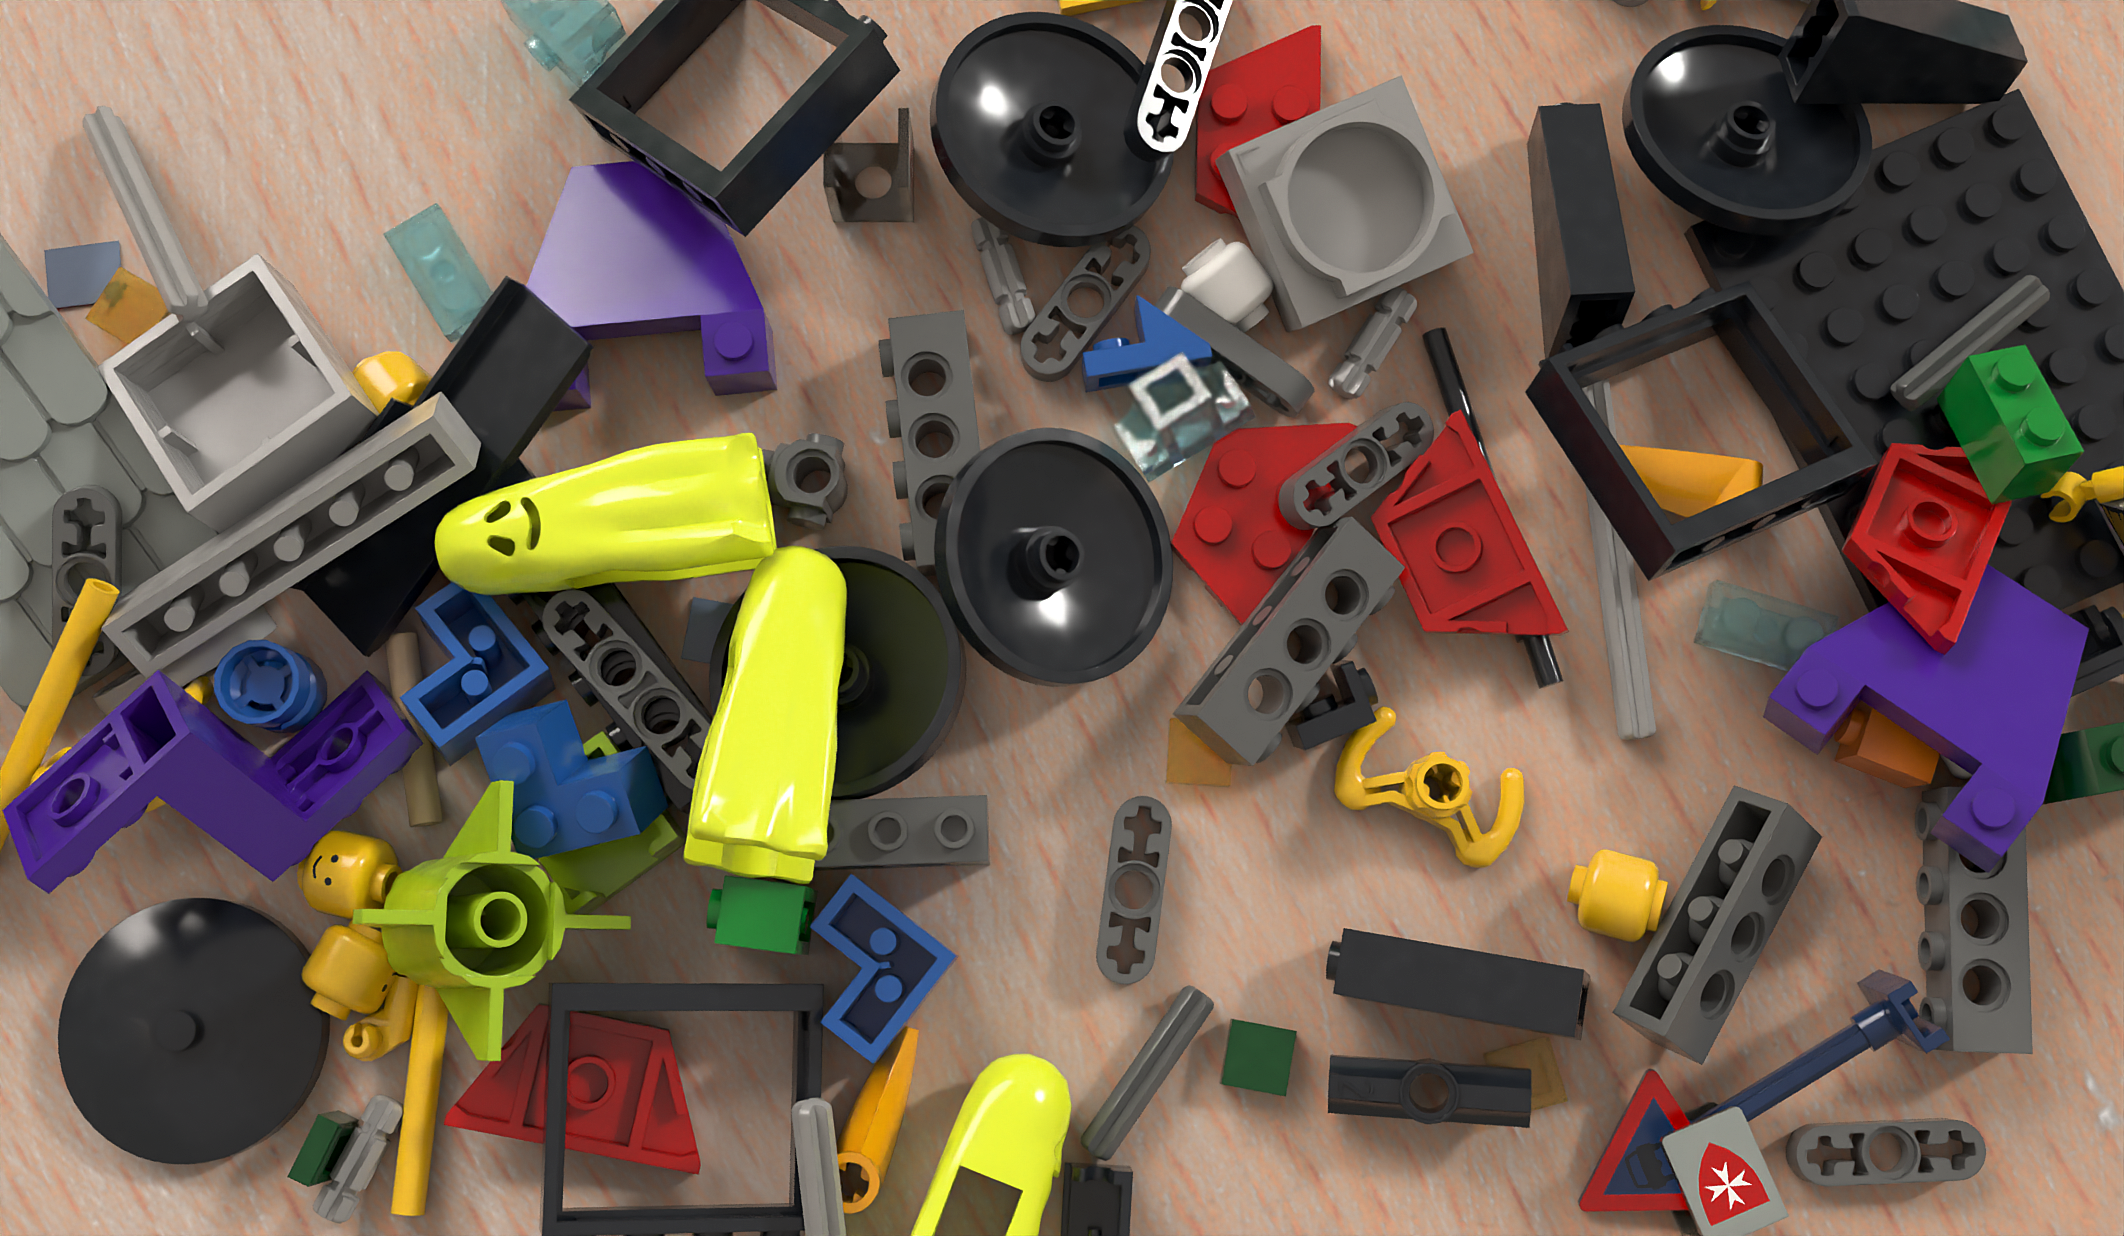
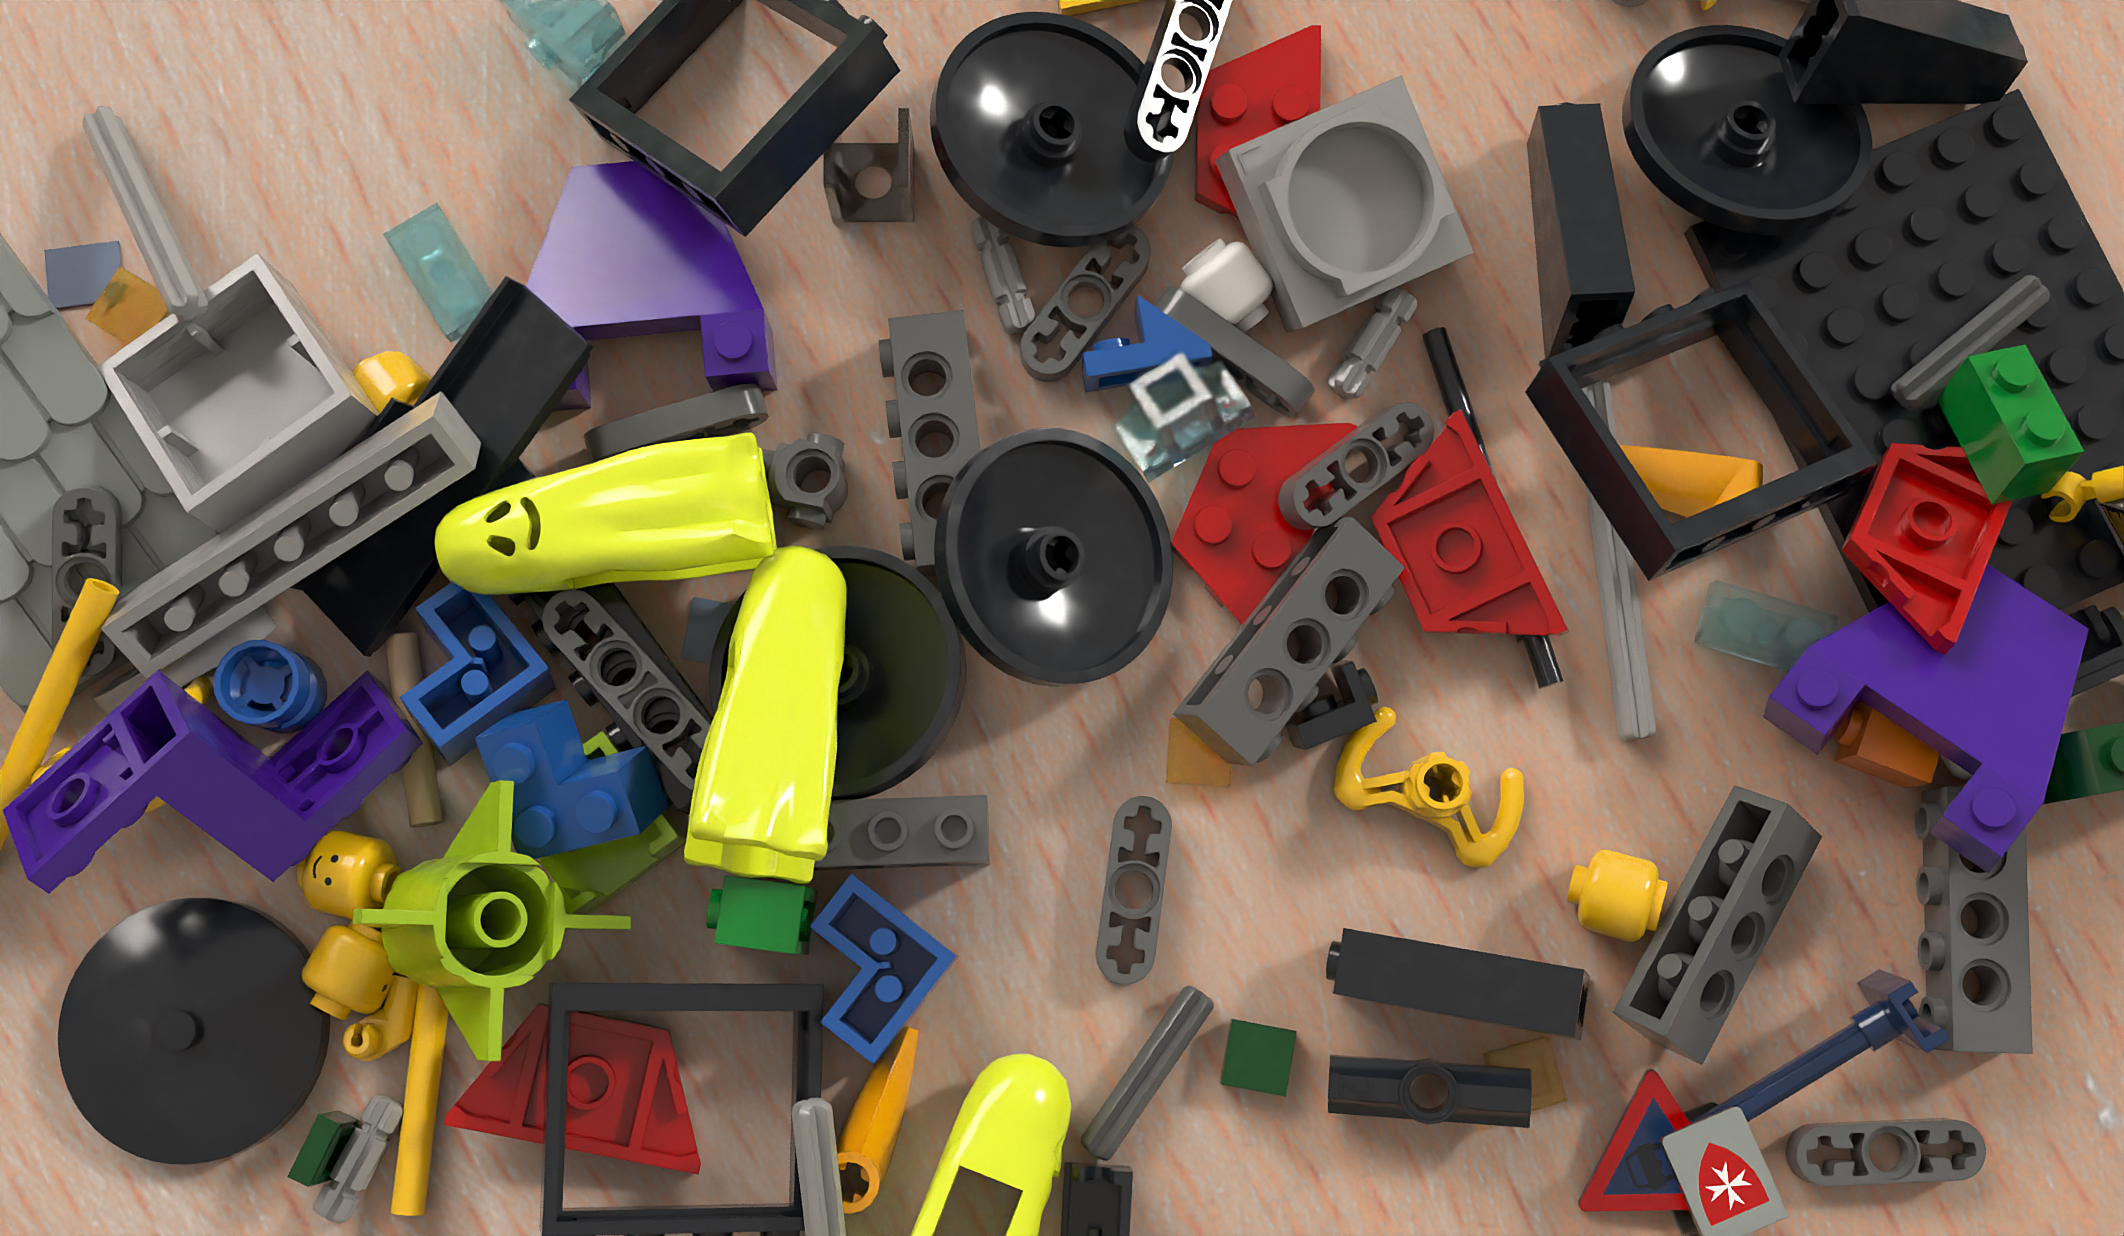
none -> dark grey beam [583,384,769,464]

